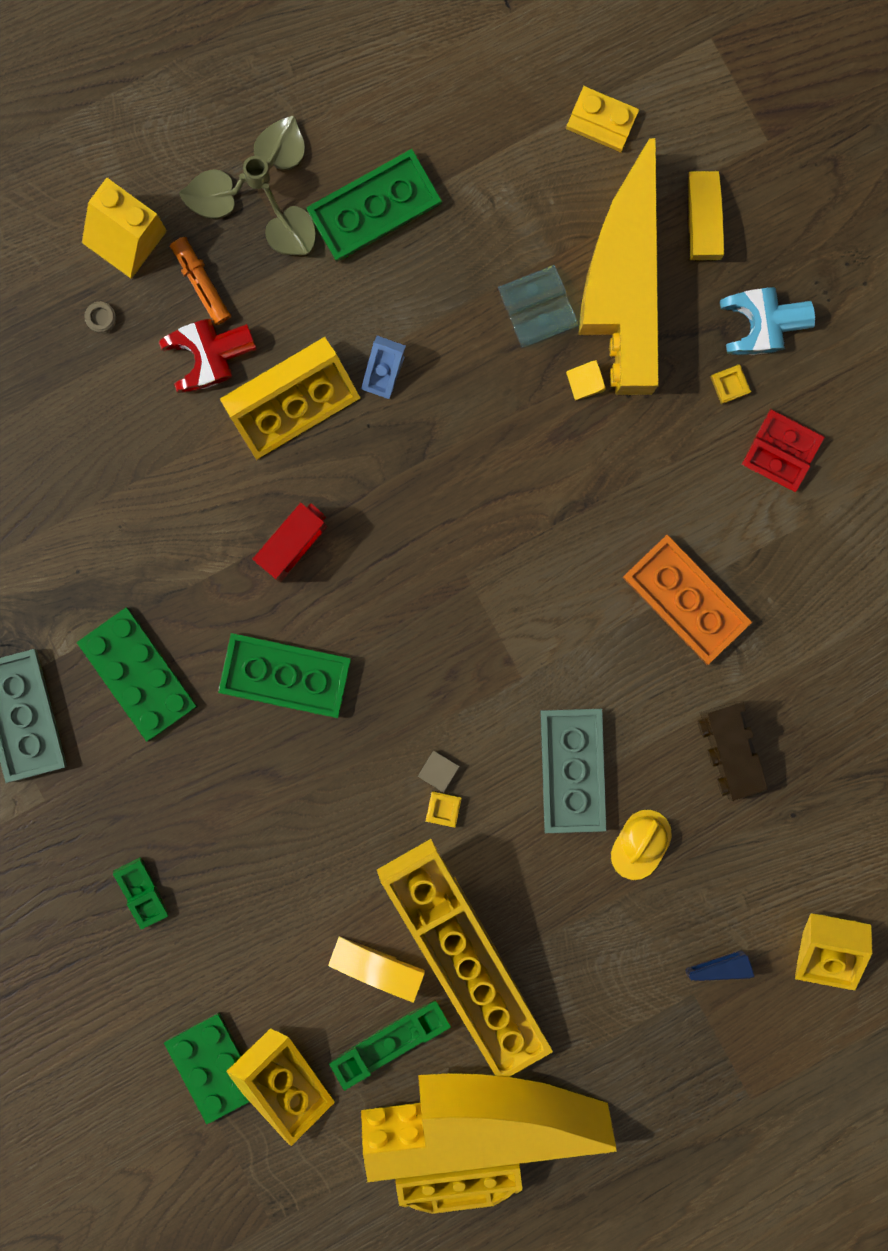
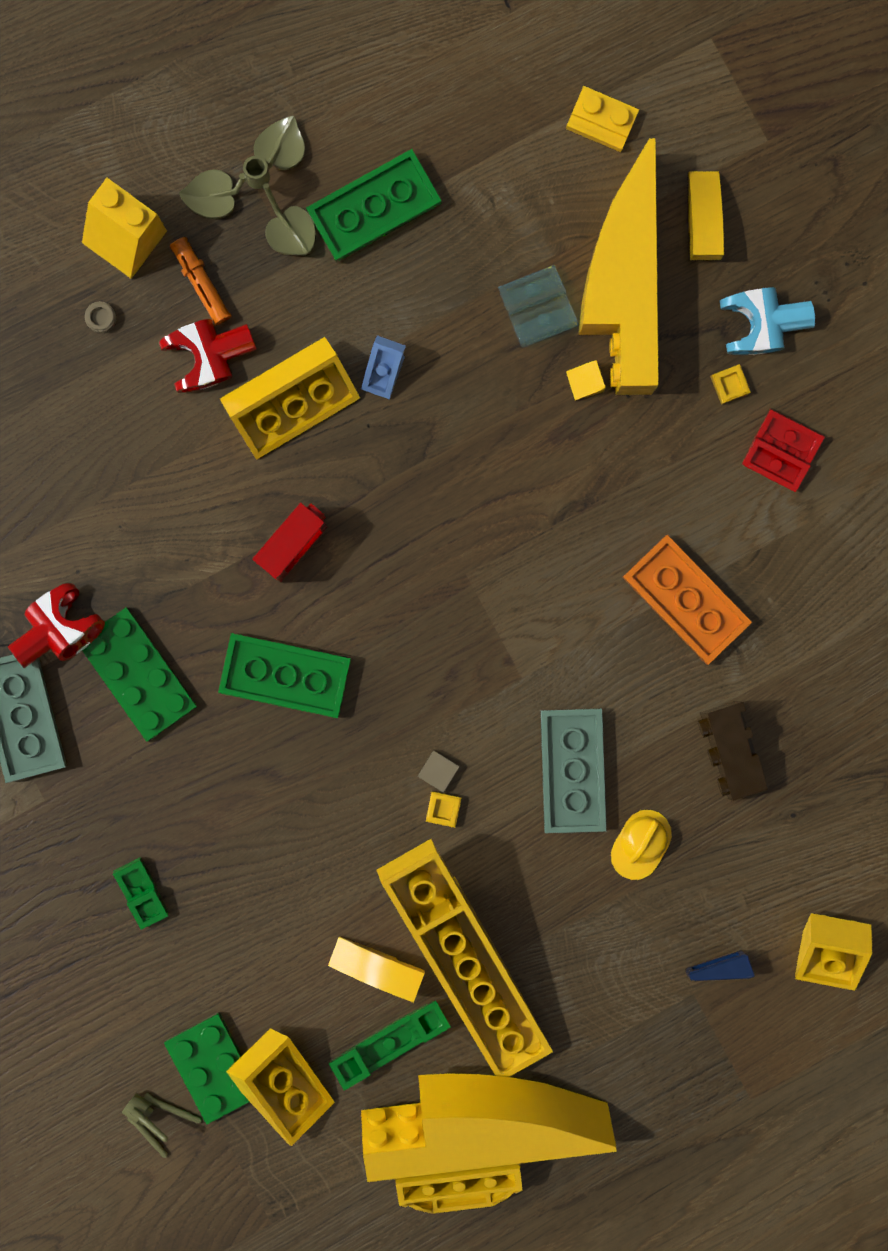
none -> red connector [8,583,105,669]
none -> olive plant [122,1093,202,1158]

